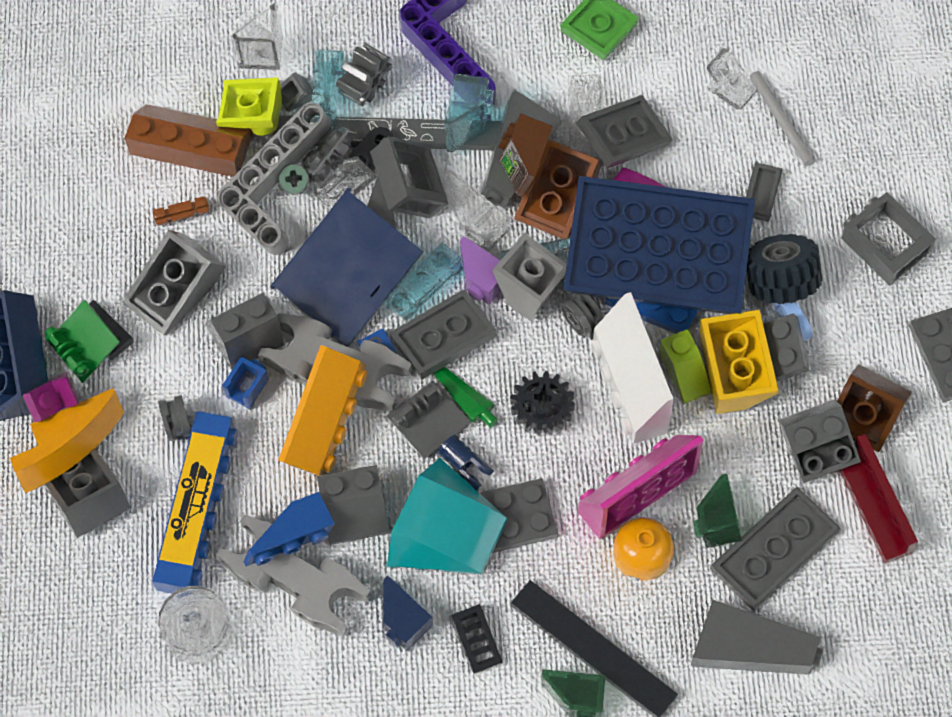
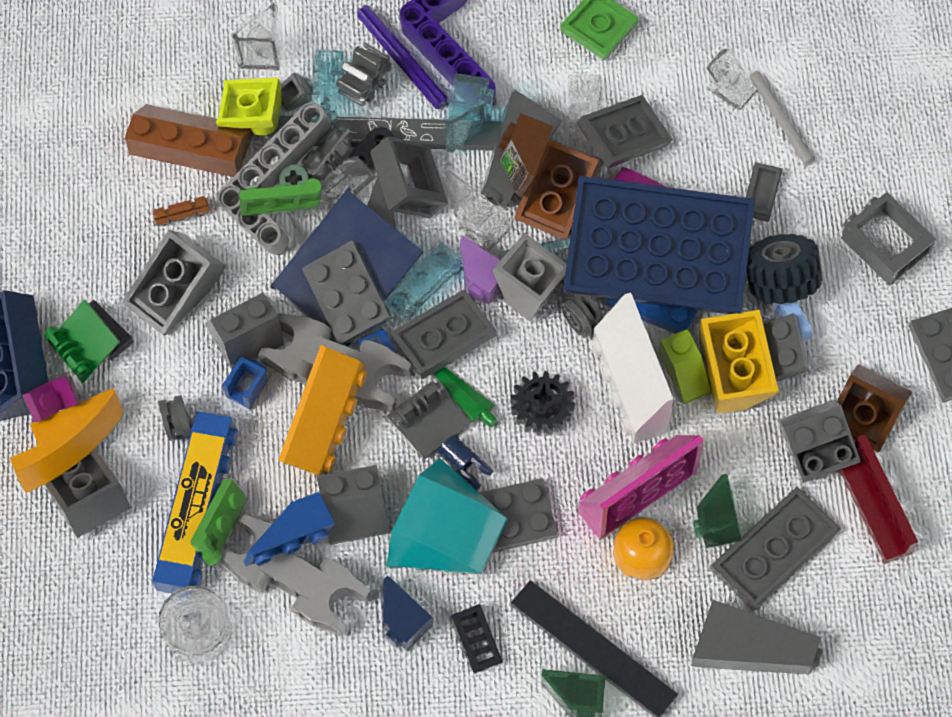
none -> bright green plate [191,479,248,565]
none -> bright green plate [239,178,322,216]
none -> dark grey plate [302,240,393,345]
none -> dark purple axle [357,5,447,109]

